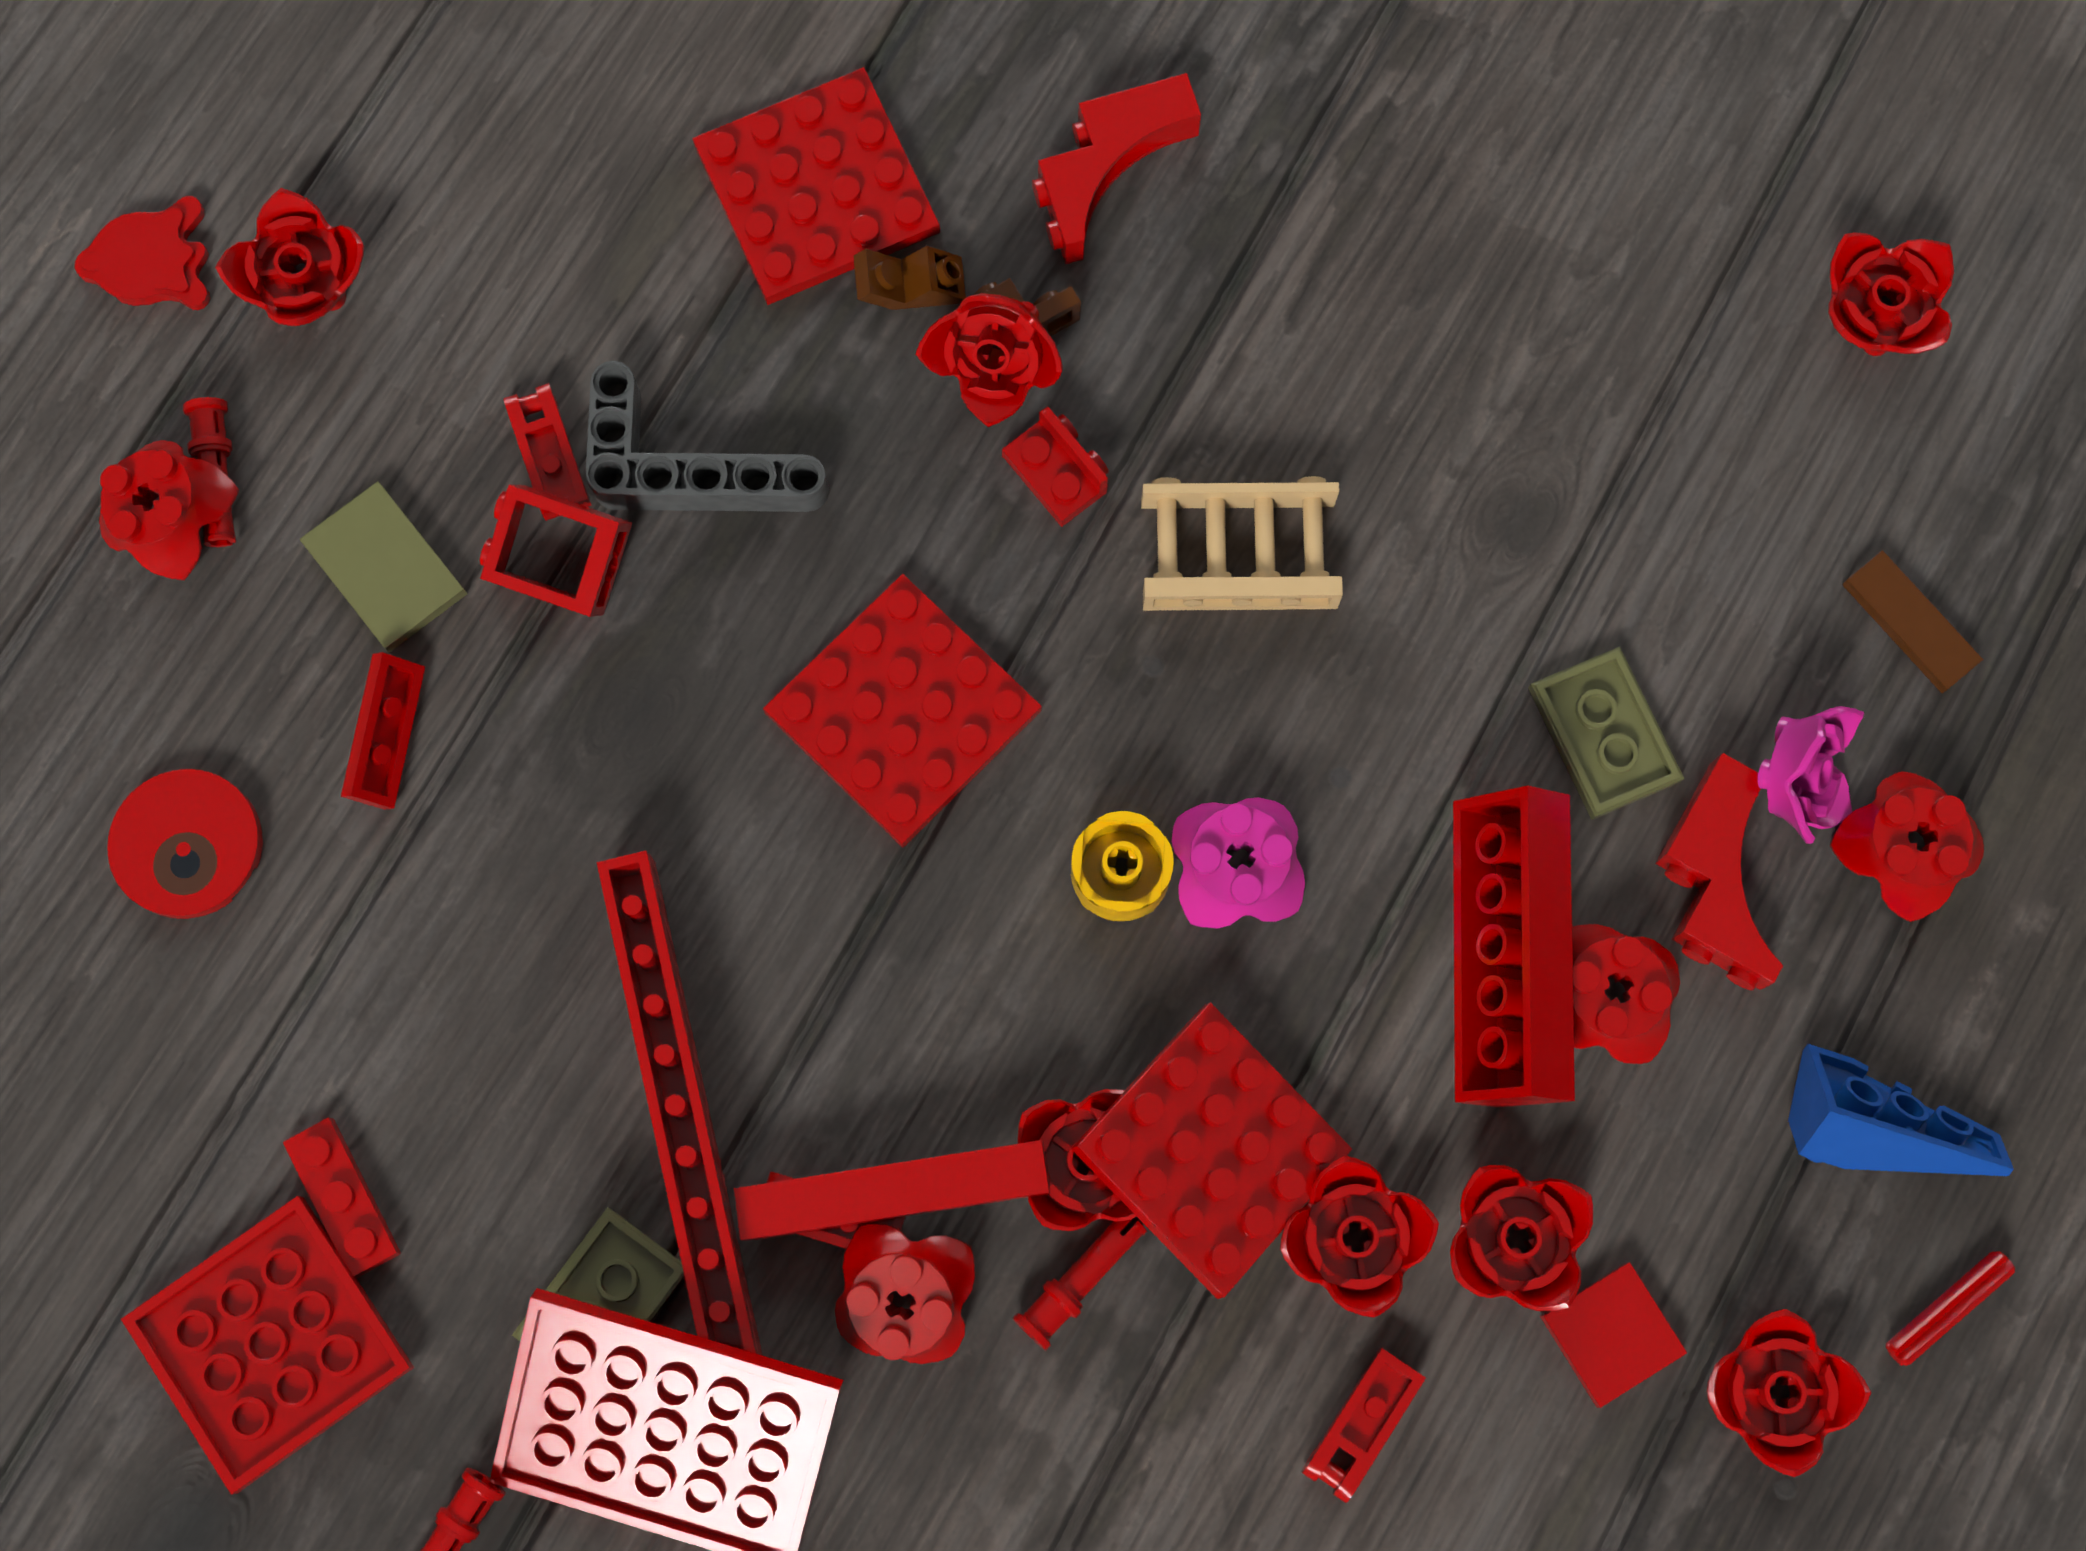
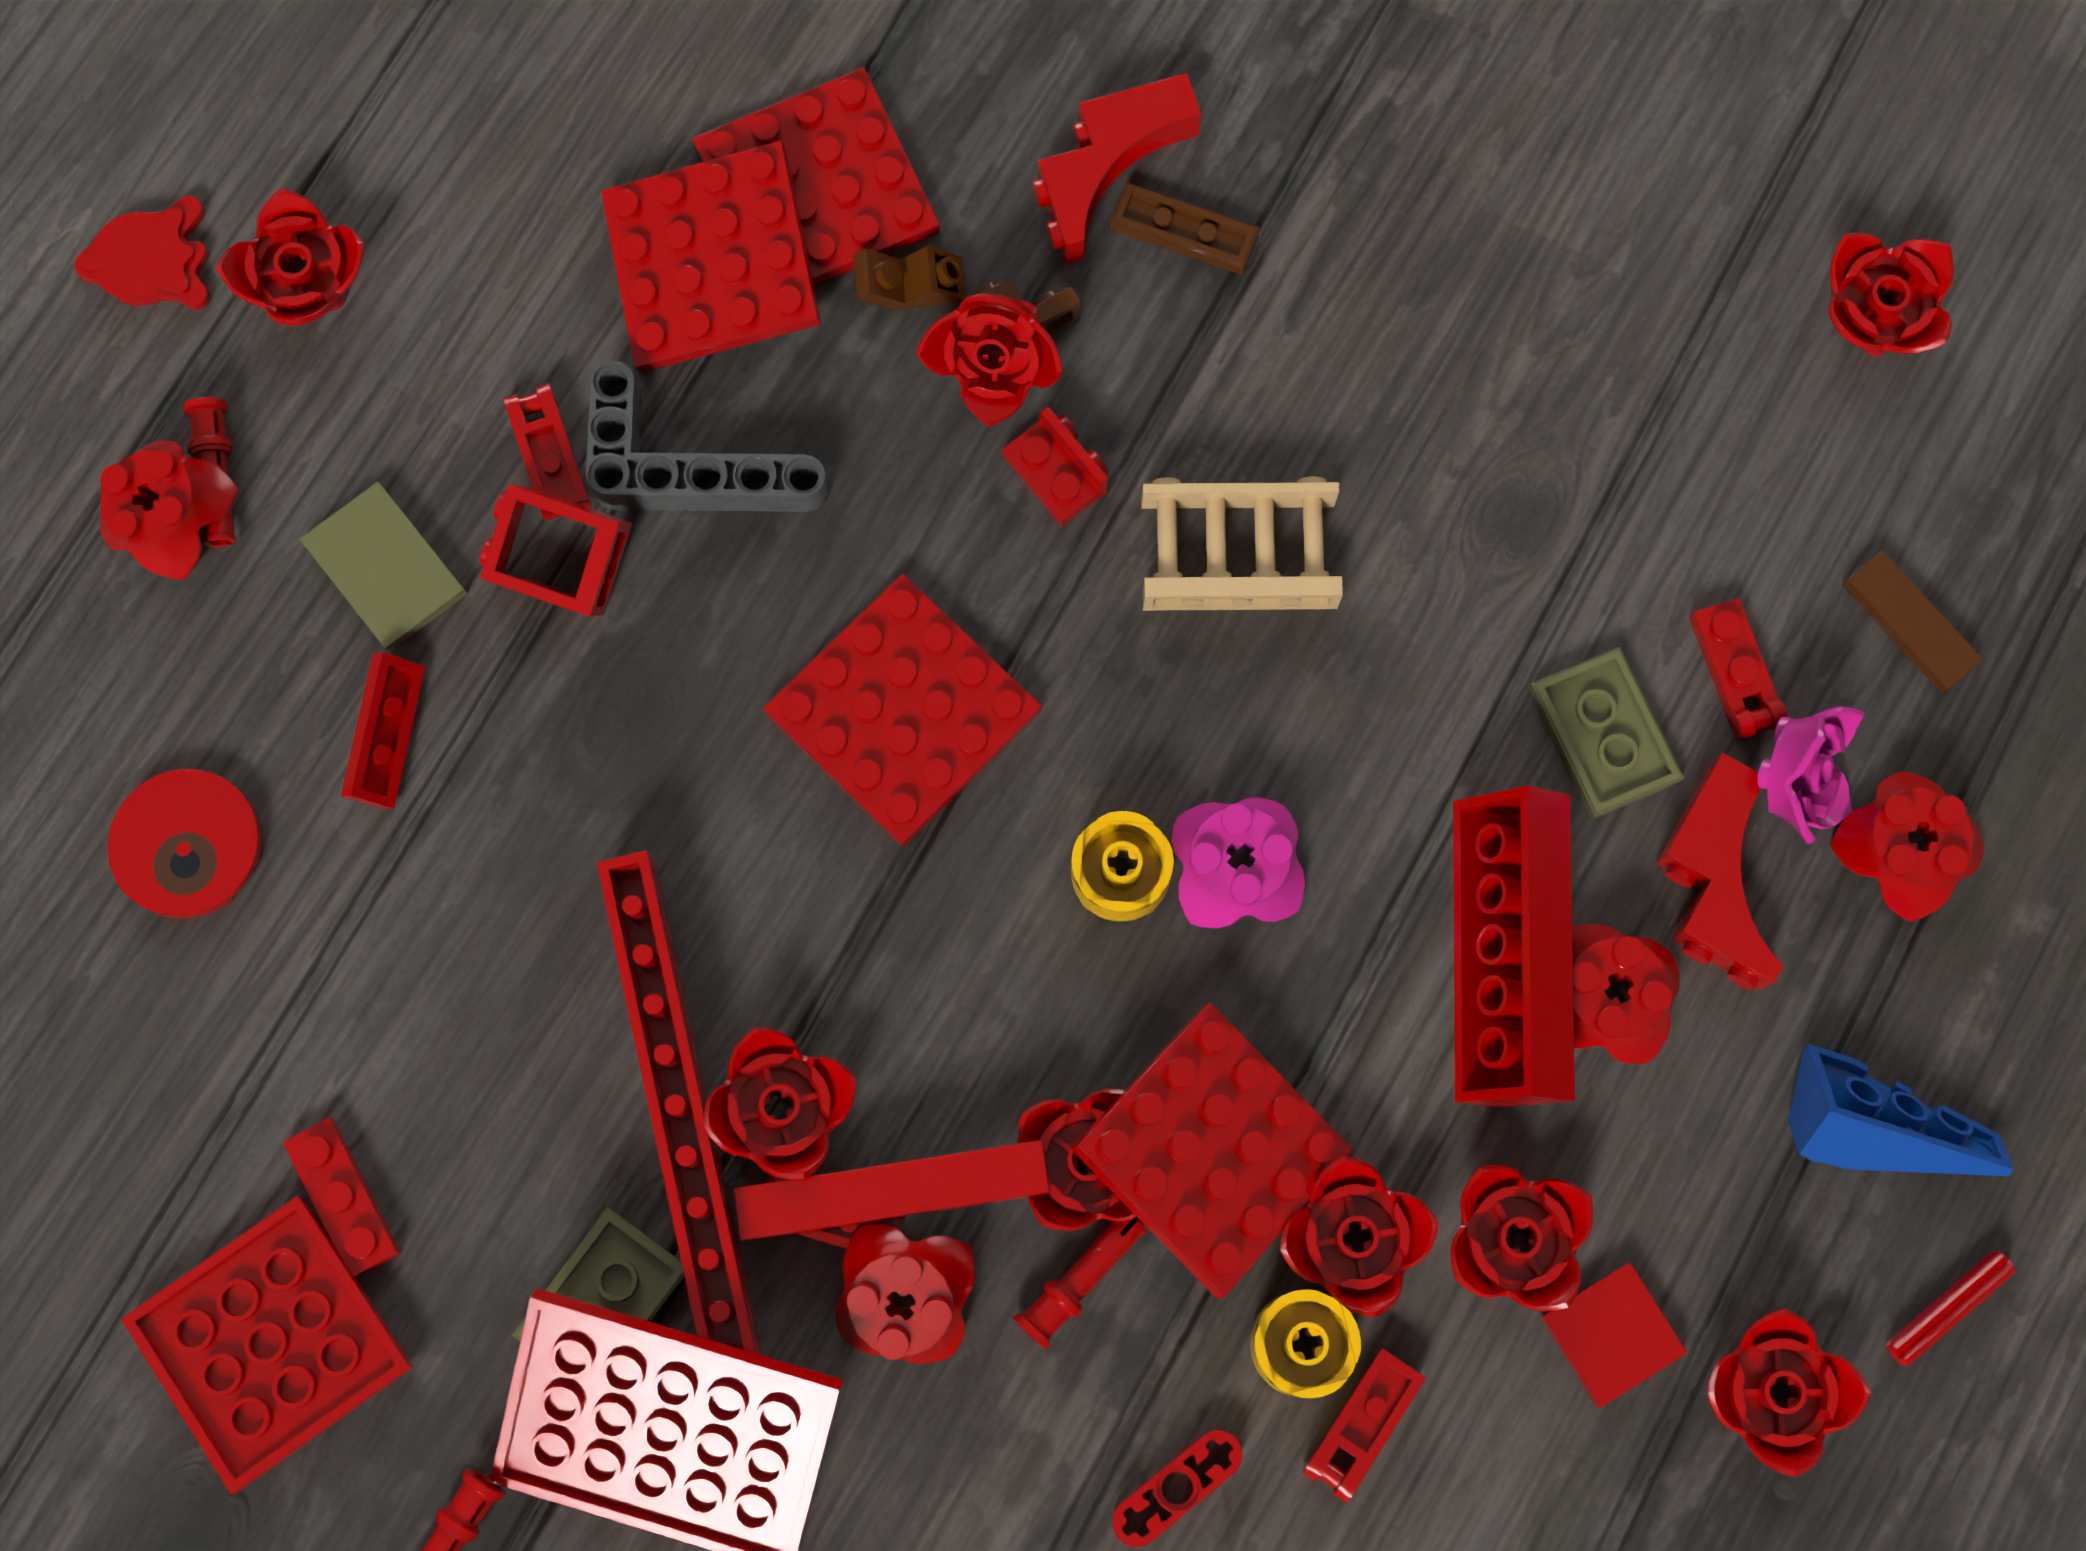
none -> red plate [601,141,822,373]
none -> red brick [703,1027,856,1180]
none -> reddish brown tile [1110,181,1260,275]
none -> red beam [1112,1430,1242,1547]
none -> yellow brick [1250,1290,1361,1398]
none -> red plate [1689,598,1788,740]

